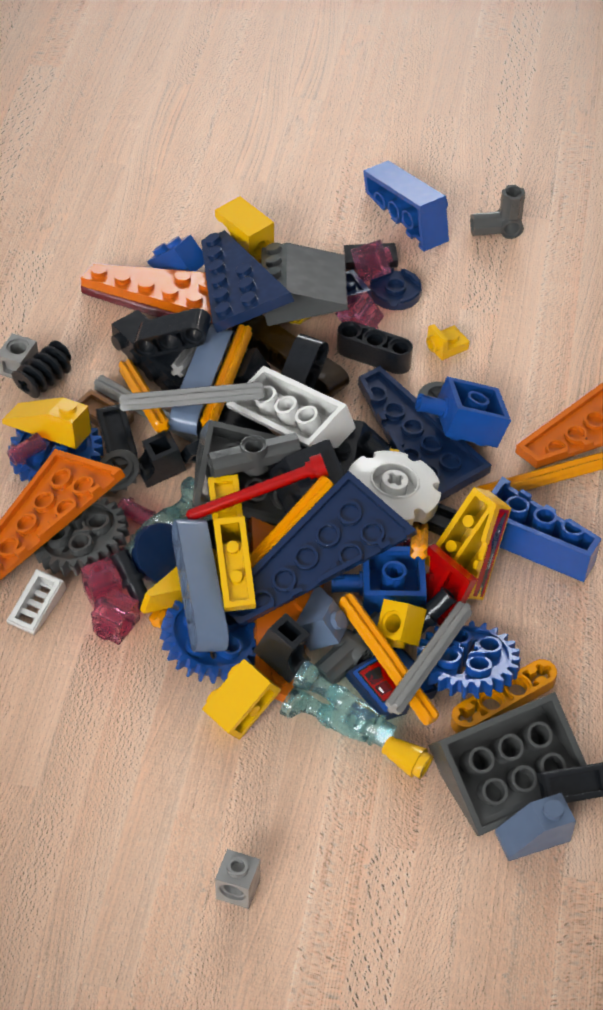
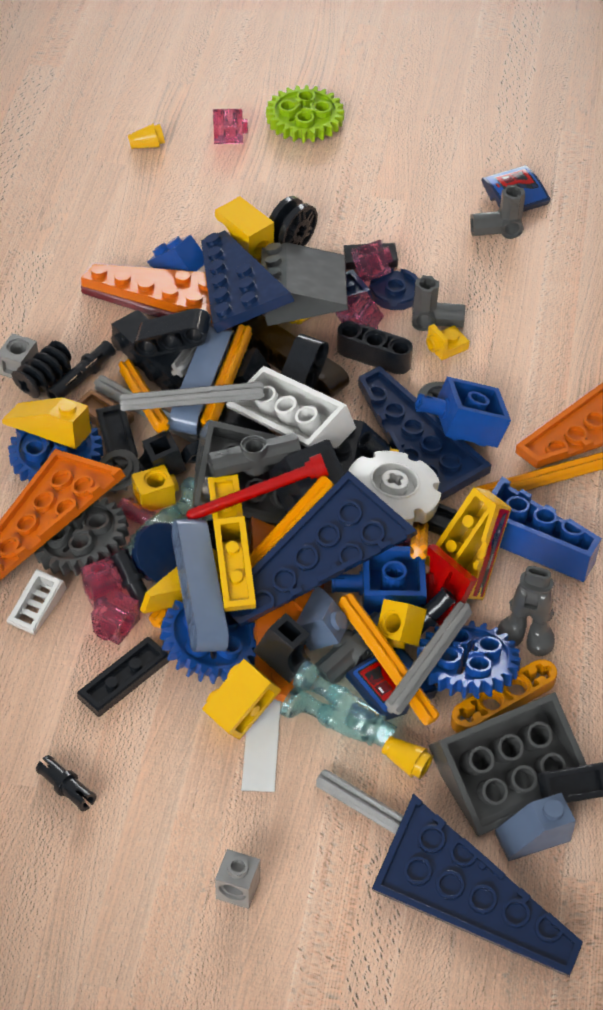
clear pink pin [7,432,46,466] -> none
blue wedge [363,160,449,252] -> none
none -> black pin [36,755,97,811]
none -> black pin [46,340,116,399]
none -> black tile [77,636,169,717]
none -> yellow cone [128,123,165,149]
none -> yellow brick [131,464,179,514]
none -> clear pink brick [213,109,248,144]
none -> white sticker [241,665,281,792]
none -> lime gear [266,85,344,143]
none -> black wheel [269,196,318,246]
none -> light grey axle [316,770,403,834]
none -> dark blue wing [372,793,583,978]
none -> dark grey piece [412,275,465,331]
none -> slope [481,165,551,212]
none -> dark grey piece [497,566,555,656]

